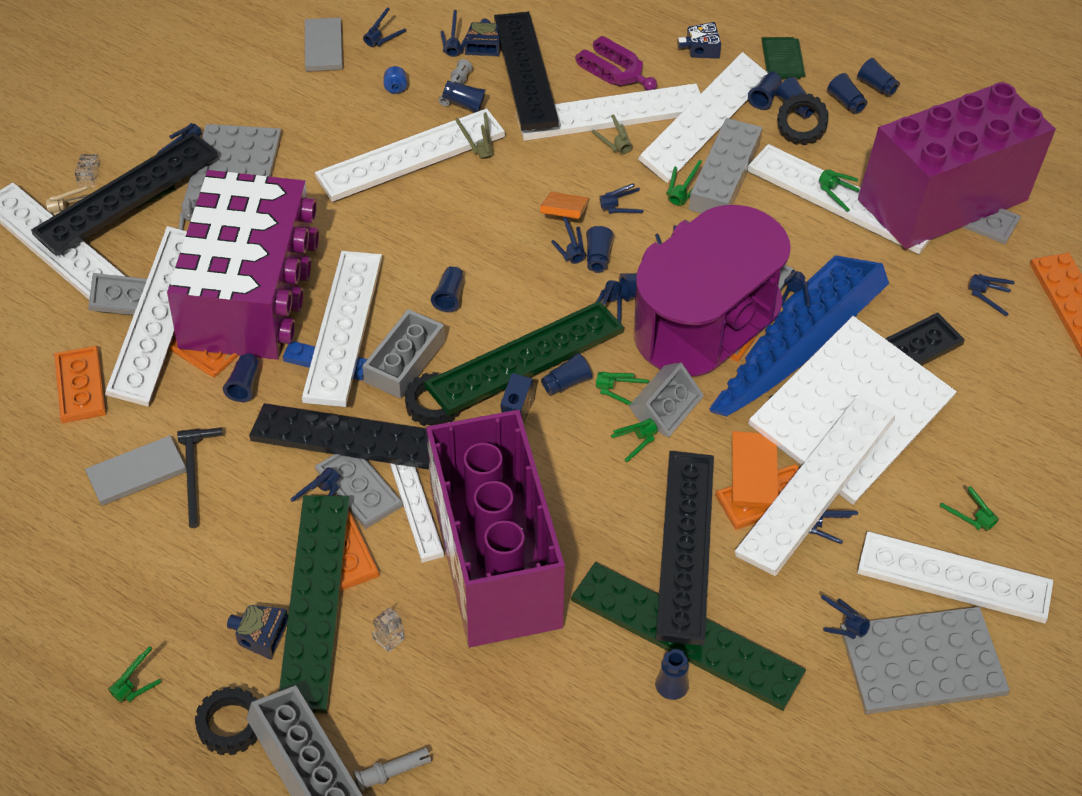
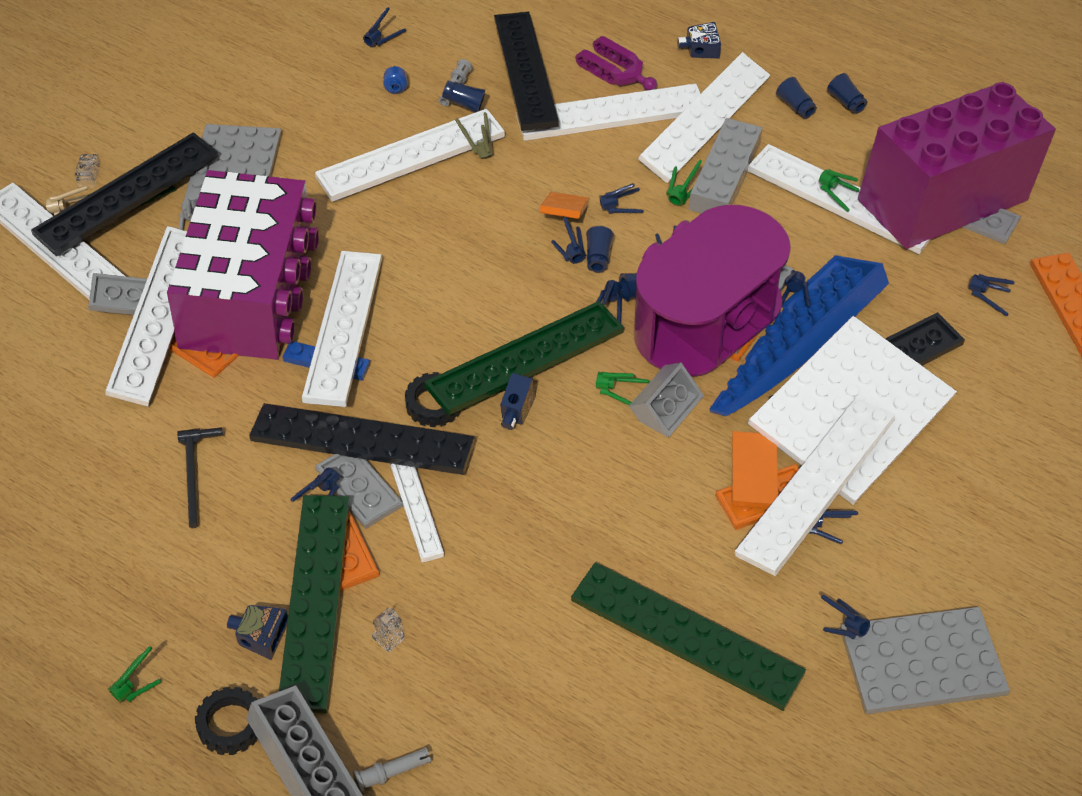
orange tile [54,346,106,423] -> none
light grey tile [85,436,186,506] -> none
dark blue plant [157,123,202,154] -> none
dark blue plant [223,353,259,402] -> none
light grey tile [305,17,342,72] -> none
light grey brick [362,309,445,399] -> none
magenta brick [426,410,565,648] -> none
dark blue plant [430,266,464,312] -> none
dark blue plant [440,10,466,57] -> none
dark blue torso [464,19,499,57] -> none
dark blue plant [541,353,592,396] -> none
olive plant [592,114,633,154] -> none
green plant [611,418,658,462] -> none
black plate [655,451,714,646] -> none
dark blue plant [655,649,689,700] -> none
dark blue plant [748,71,782,110] -> none
dark green window [761,37,806,79] -> none
black tyre [777,93,829,145] -> none
dark blue plant [857,58,900,96] -> none
white plate [857,531,1053,623] -> none
green plant [940,486,1000,531] -> none

